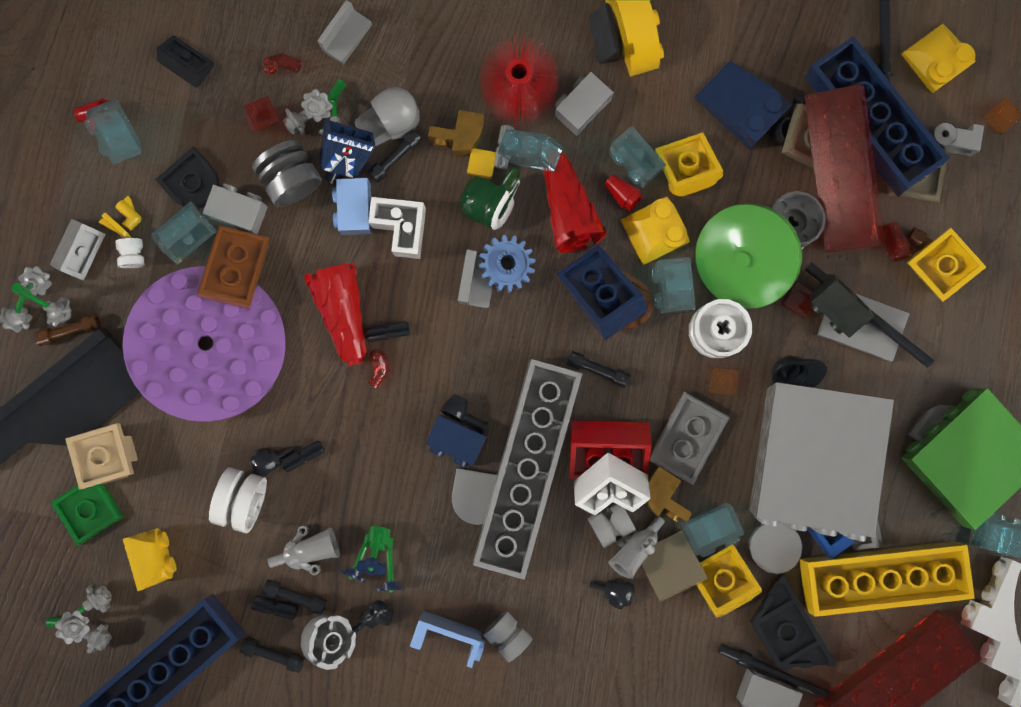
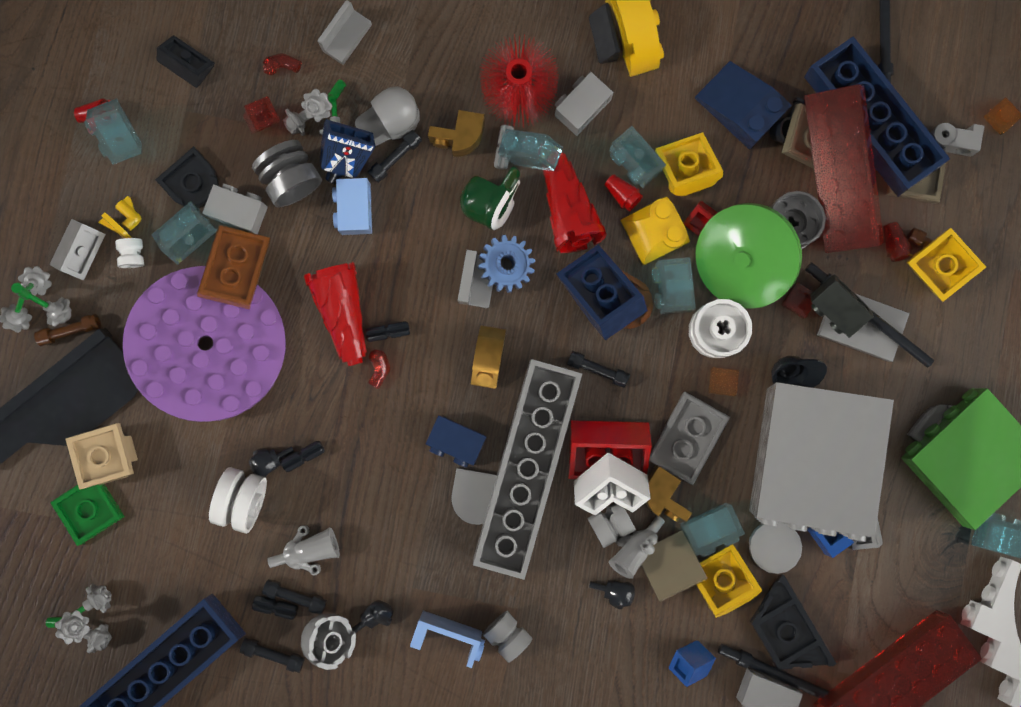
yellow slope [123,528,176,591] -> none
plant [339,526,405,593] -> none
white brick [368,197,426,259] -> none
black bar [440,394,488,434] -> none
yellow tile [467,148,496,179] -> none
yellow brick [799,541,975,617] -> none
yellow slope [901,24,976,94] -> none
none -> pearl gold brick [471,325,506,389]
none -> blue panel [669,640,716,687]
none -> red slope [683,200,717,236]

